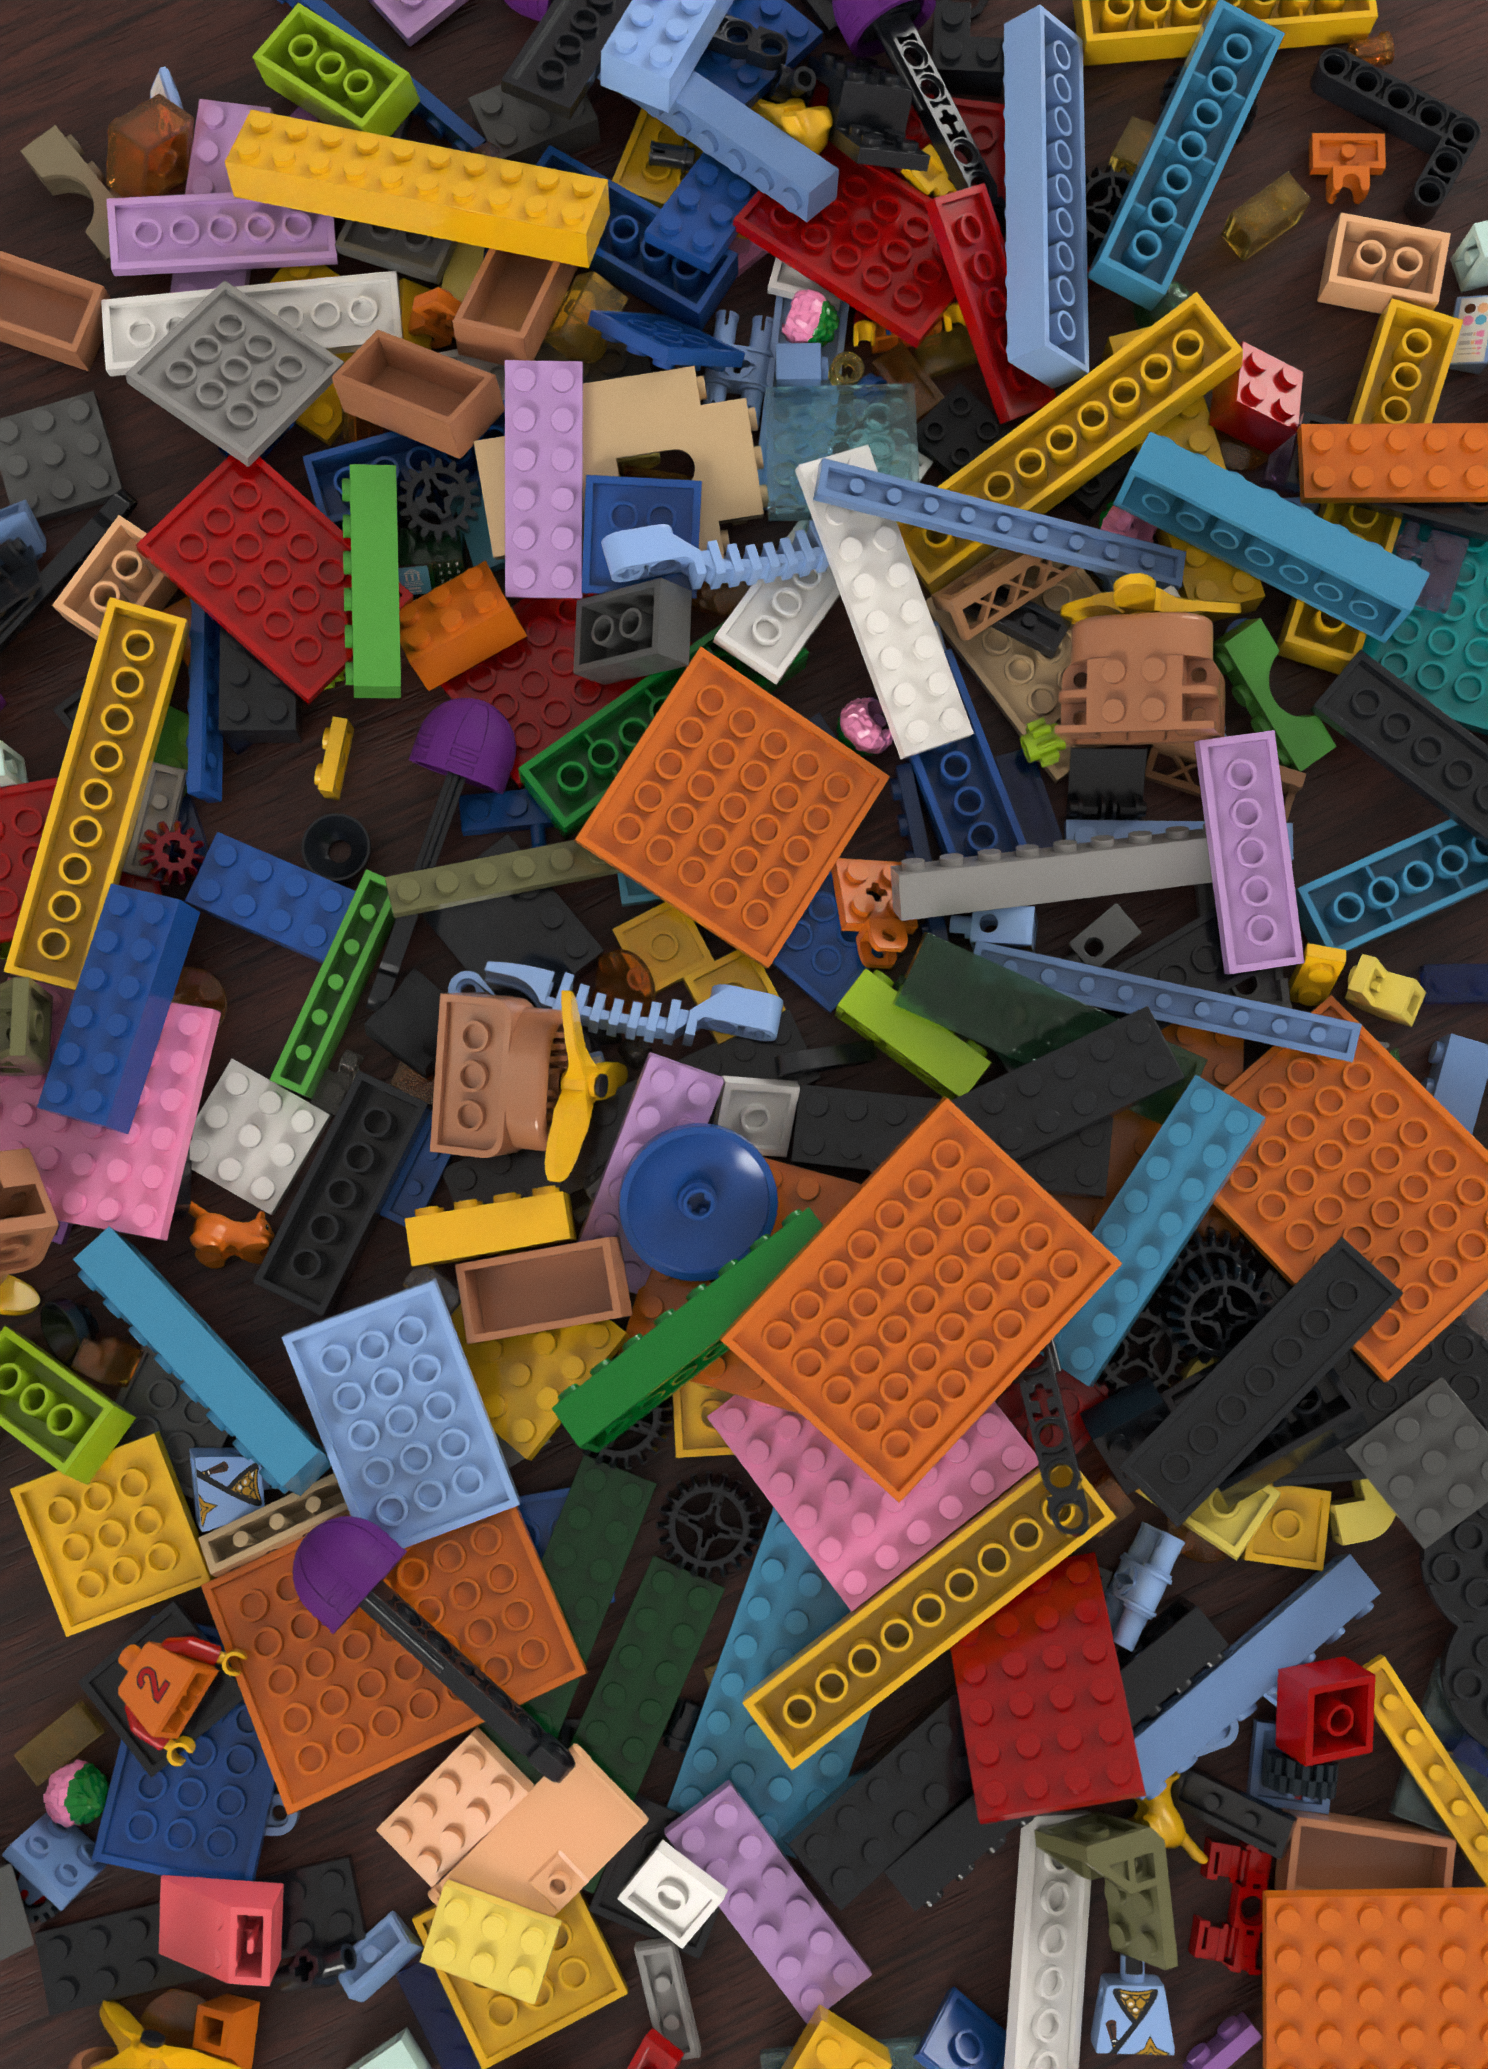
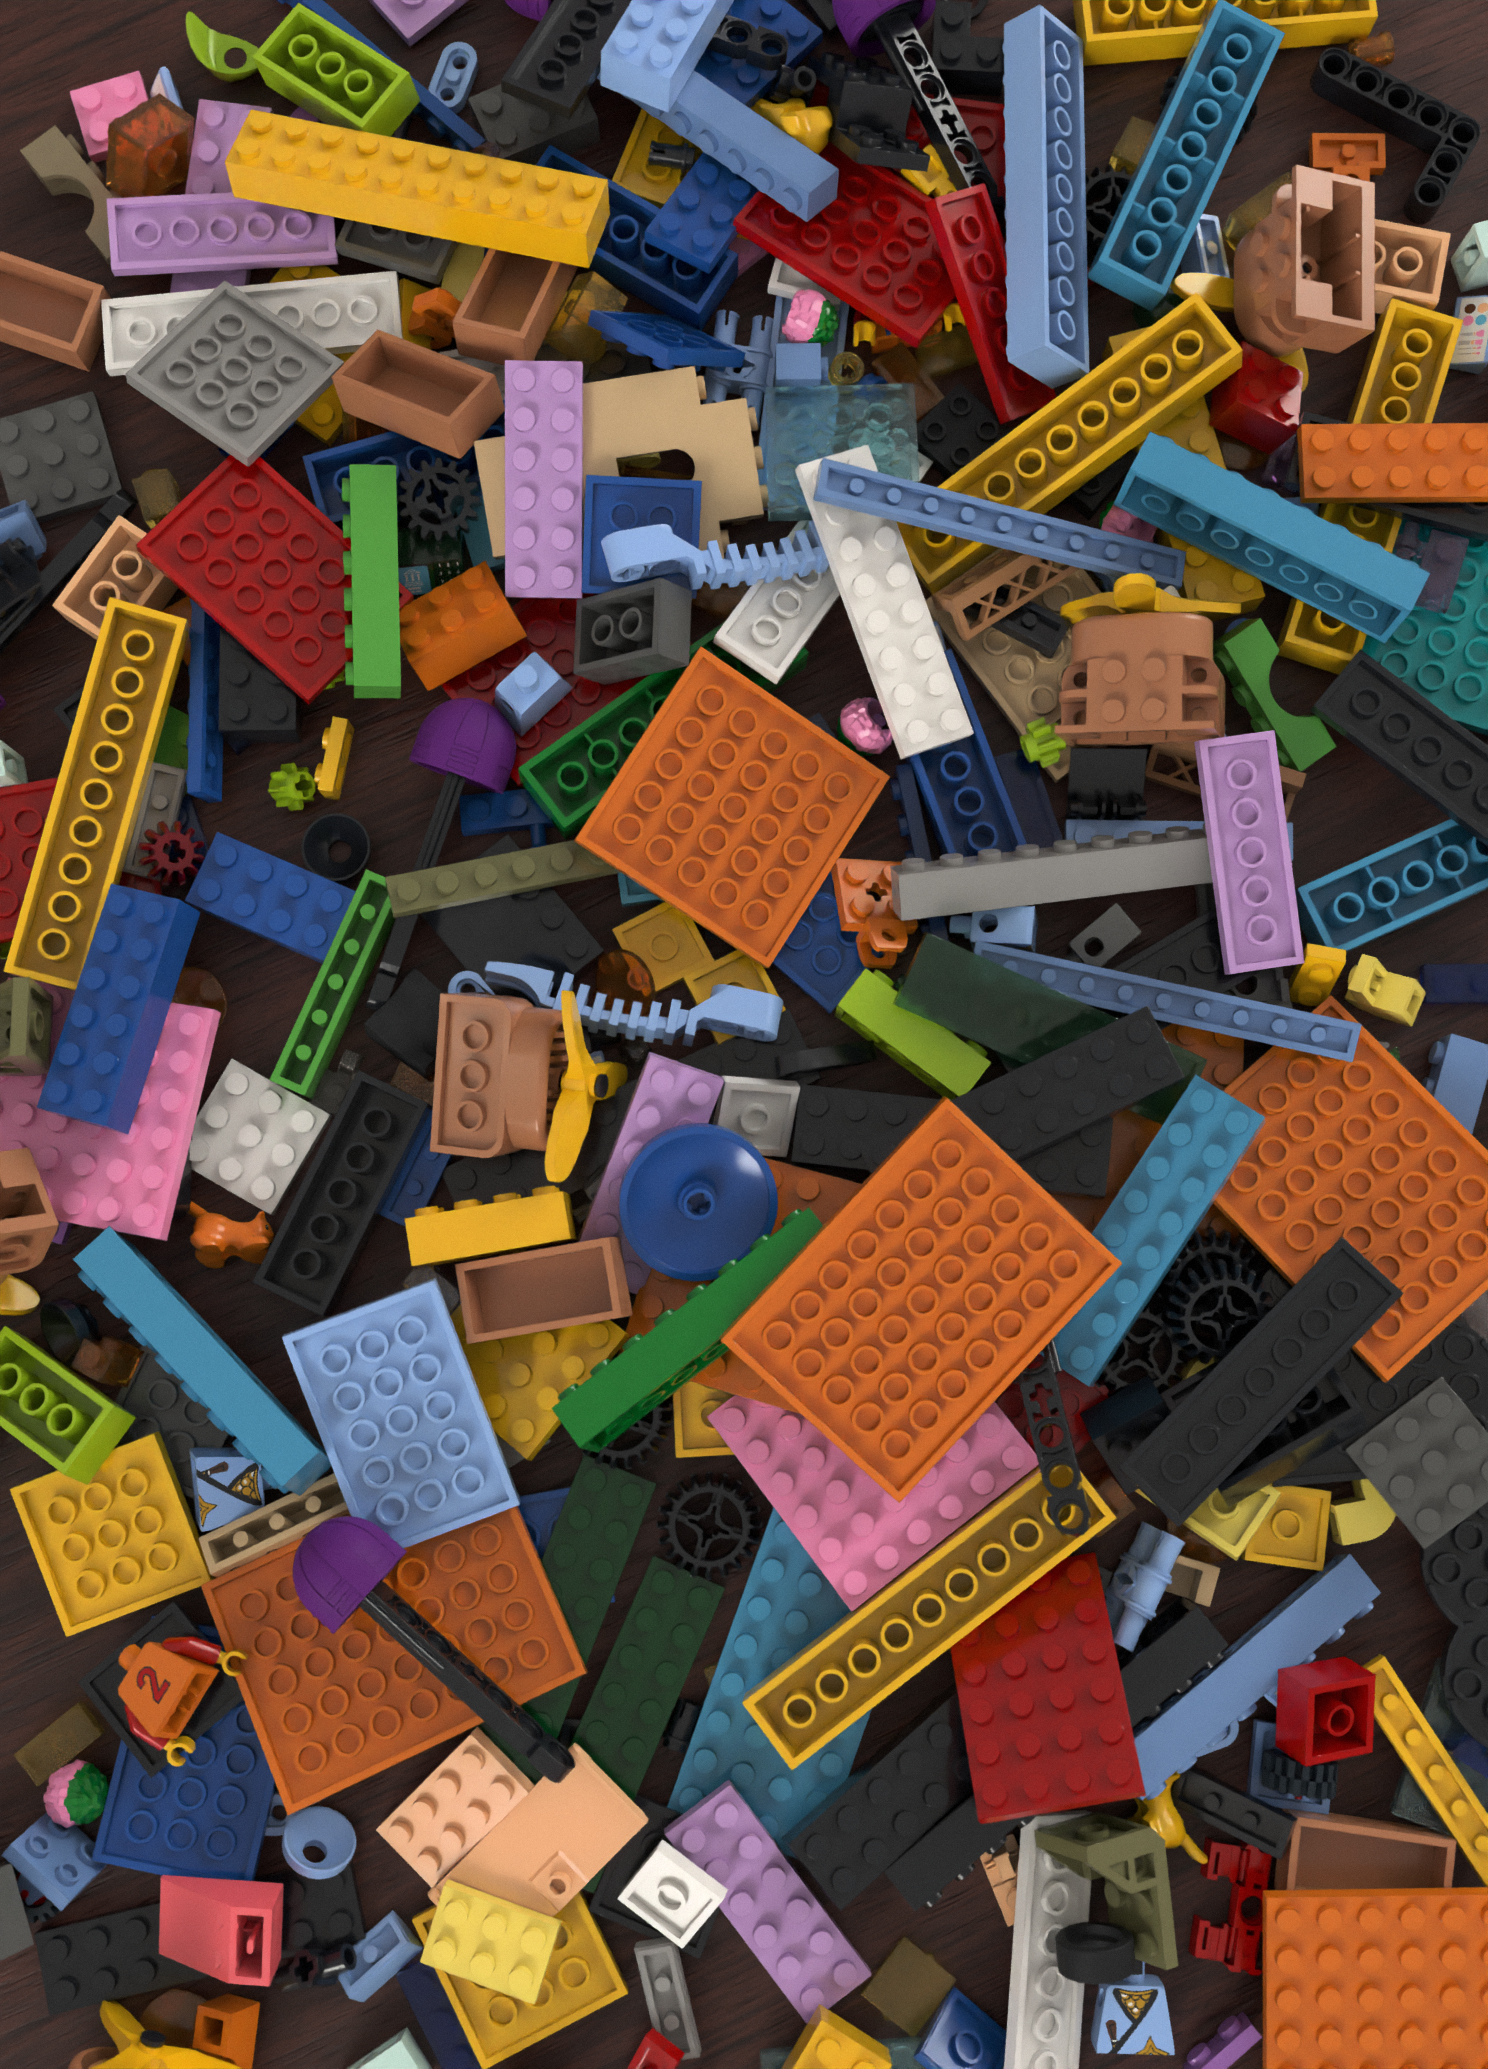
none -> bright pink plate [70,71,162,163]
none -> clear yellow brick [132,468,182,530]
none -> lime piece [185,11,259,82]
none -> lime gear [268,763,316,811]
none -> light blue piece [282,1806,356,1879]
none -> light blue plate [428,42,479,114]
none -> light blue torso [495,652,573,737]
none -> clear yellow piece [861,1936,957,2038]
none -> light nougat hinge [980,1830,1019,1927]
none -> black tyre [1055,1921,1136,1984]
none -> tan panel [1165,1554,1220,1607]
none -> nougat brick [1170,165,1375,391]
none -> light blue slope [1180,214,1230,278]

